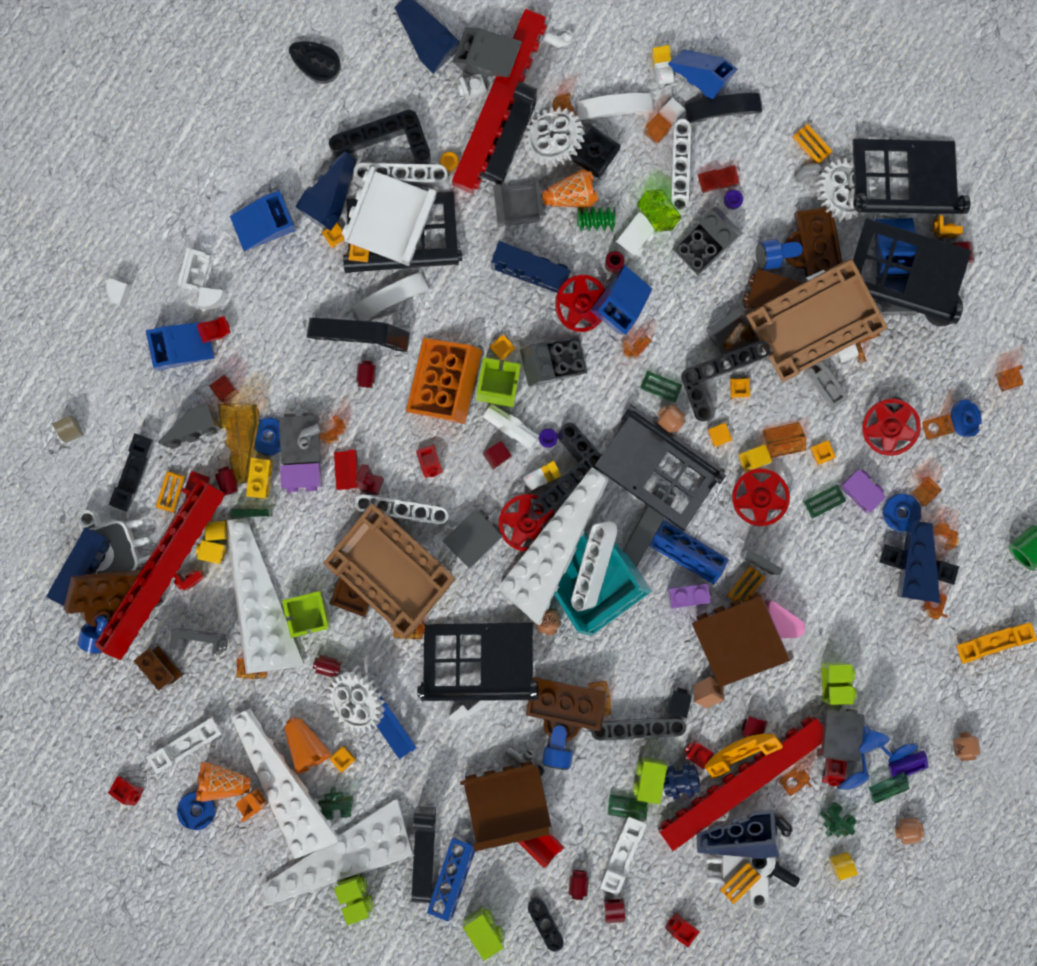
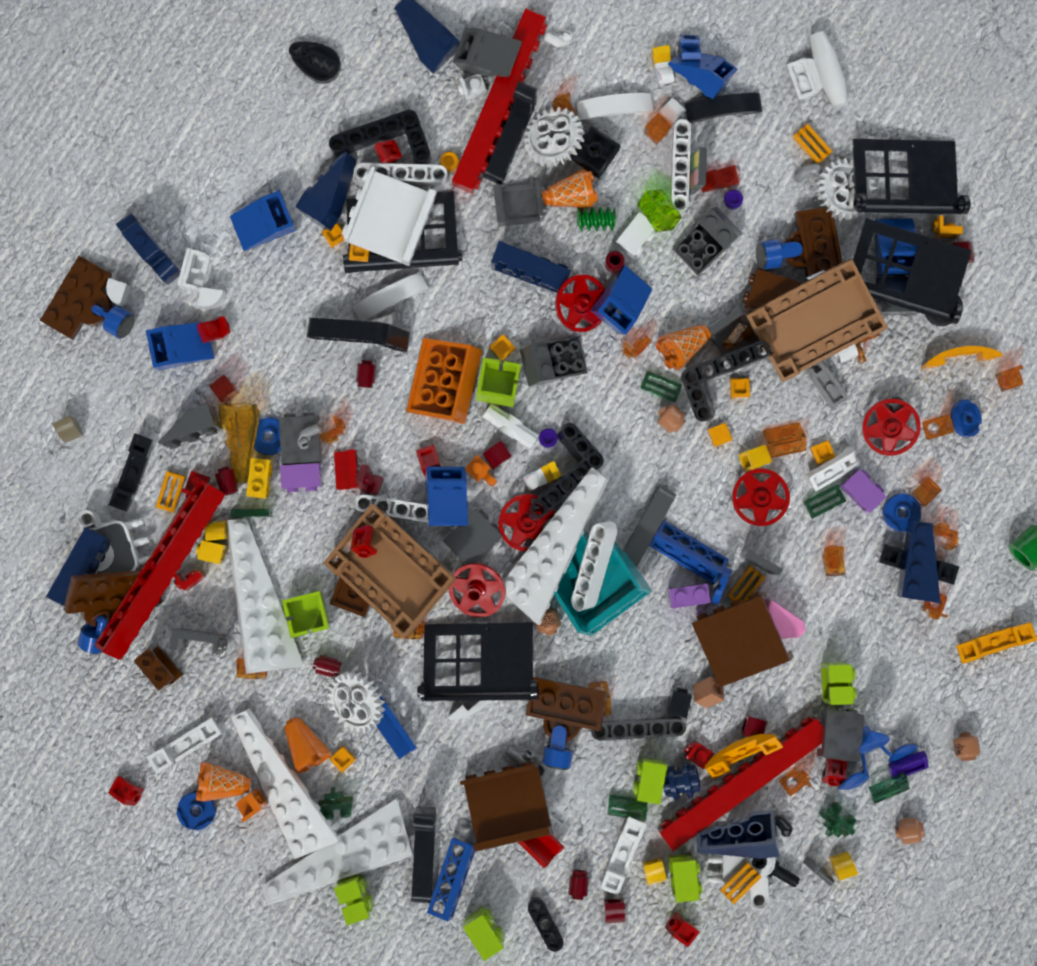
black door [594,404,726,531] -> none
none -> reddish brown plate [40,256,135,340]
none -> dark blue brick [116,212,181,285]
none -> red bracket [350,525,377,558]
none -> red bracket [374,140,402,164]
none -> blue slope [425,467,468,526]
none -> red wheel [449,563,506,617]
none -> orange plate [465,455,497,487]
none -> yellow brick [642,858,667,885]
none -> orange cone [655,324,711,370]
none -> lime piece [668,853,702,903]
none -> blue slope [679,35,702,60]
none -> dark grey tile [689,147,707,194]
none -> blue tile [711,567,733,605]
none -> white plate [786,31,849,108]
none -> dark grey bar [803,857,835,886]
none -> white plate [806,447,860,491]
none -> clear orange bracket [822,545,846,576]
none -> light orange slope [921,346,1002,369]

